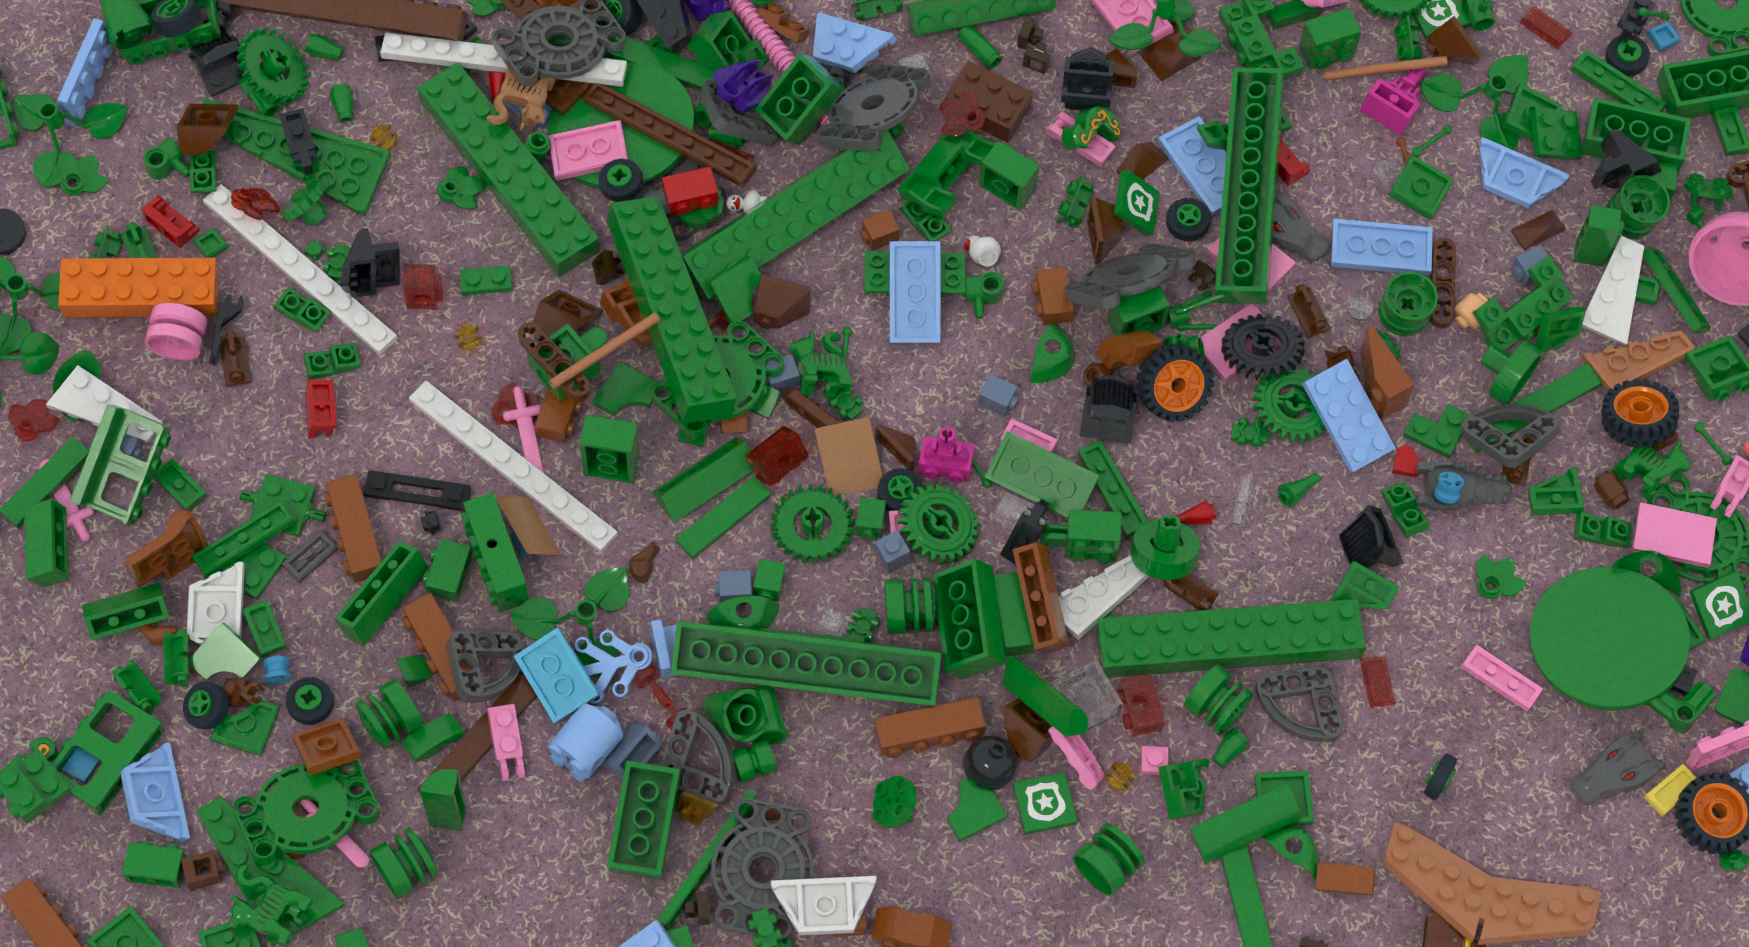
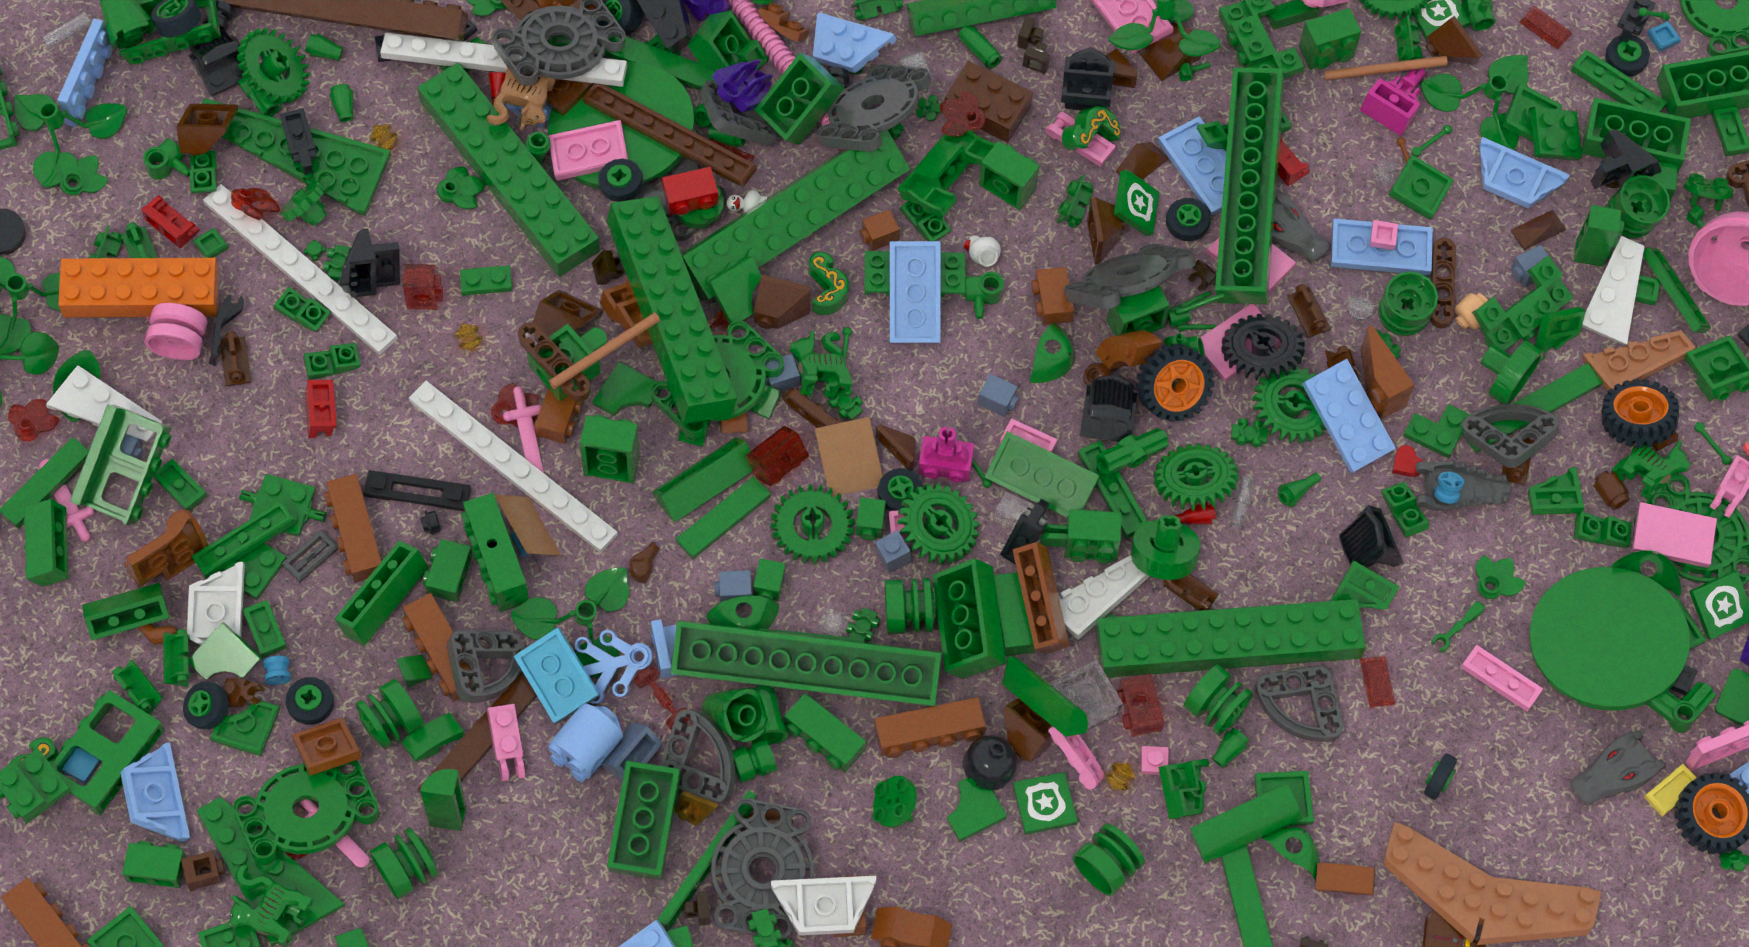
none -> clear pin [42,11,91,49]
none -> green brick [784,693,866,773]
none -> green animal [808,251,849,315]
none -> green plant [916,95,944,121]
none -> green piece [1095,428,1169,475]
none -> green gear [1154,443,1239,511]
none -> green hand [1178,62,1211,82]
none -> bright pink plate [1369,220,1398,250]
none -> green piece [1431,601,1485,653]

